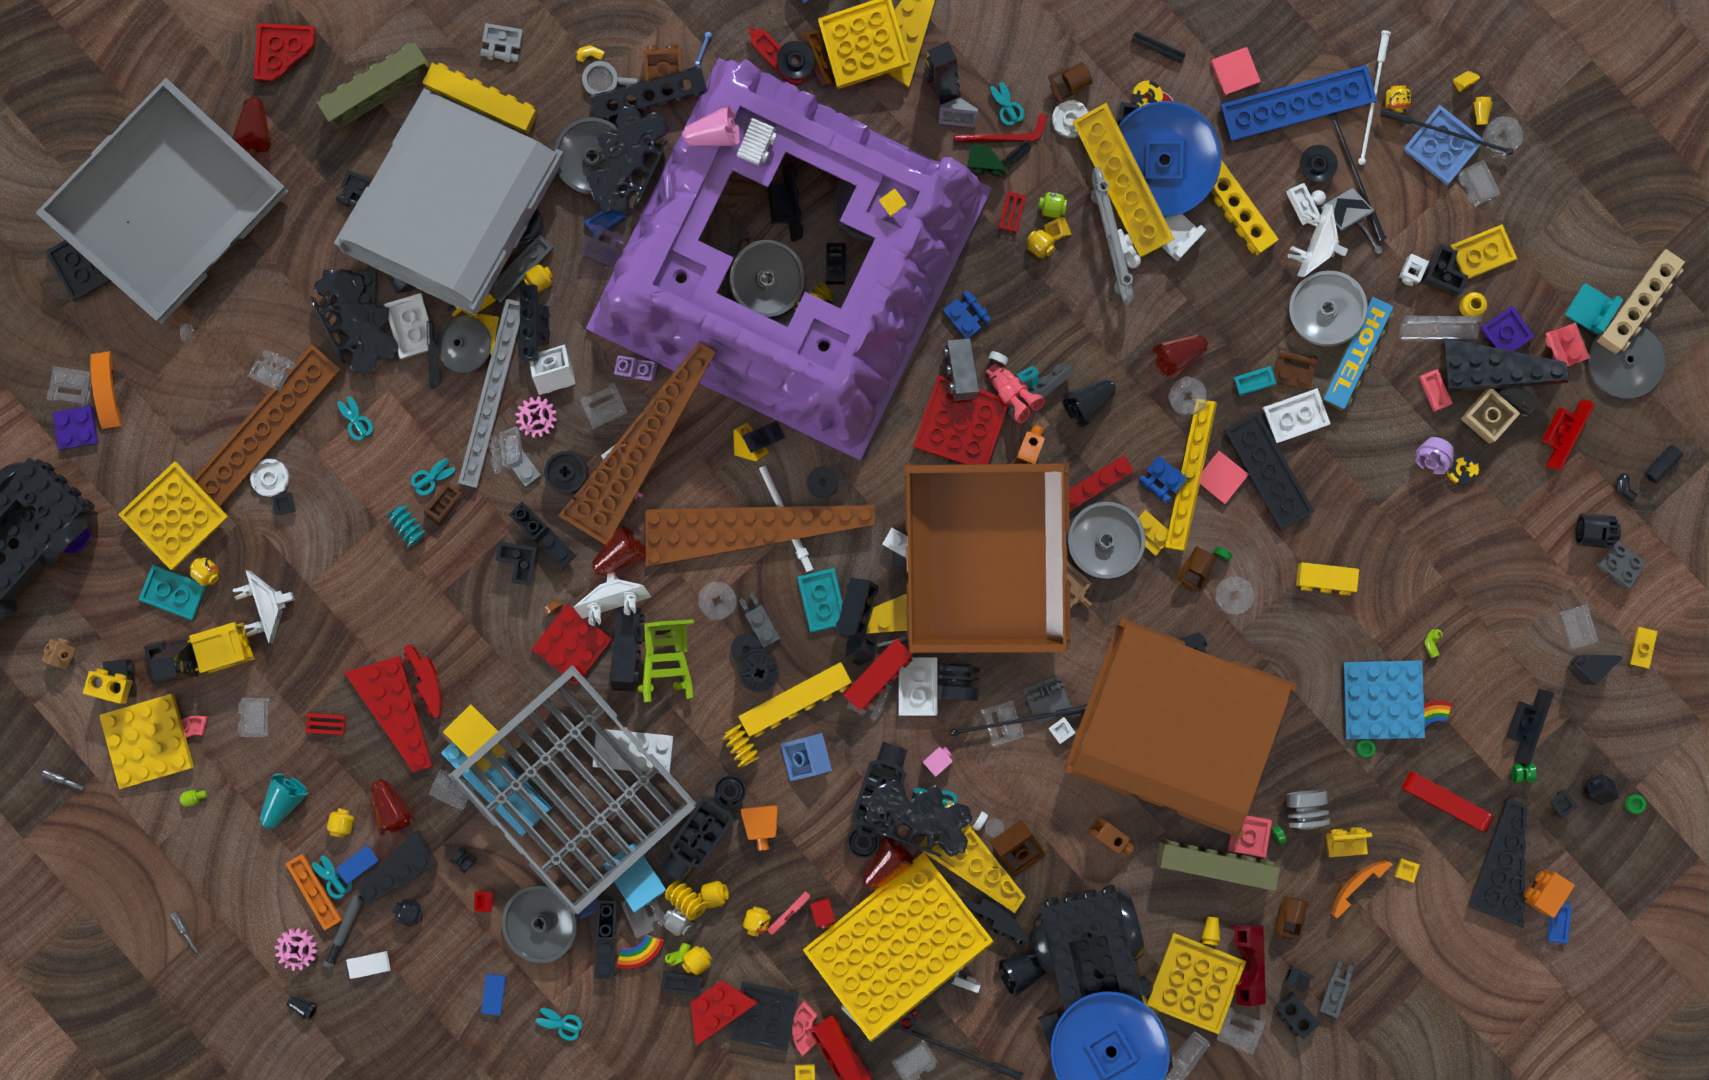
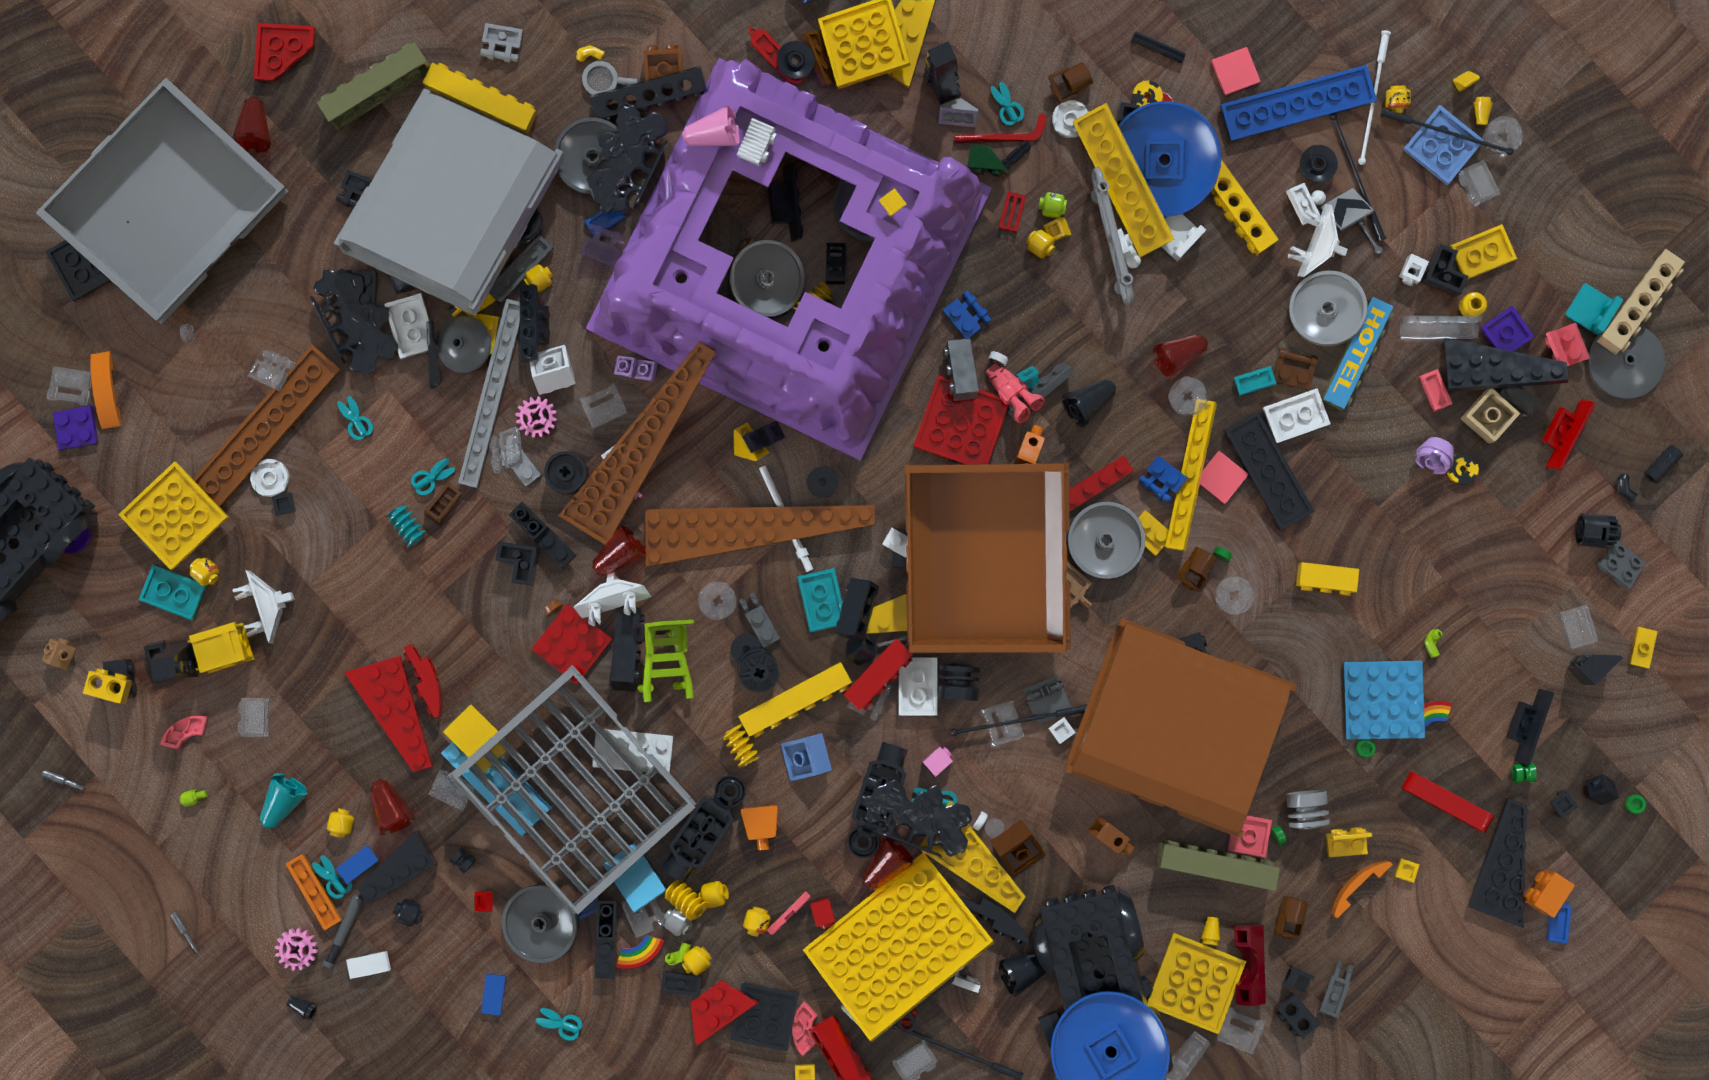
yellow plate [99,694,194,789] -> none
red tile [305,713,346,735] -> none
medium blue hinge [694,32,712,67] -> none

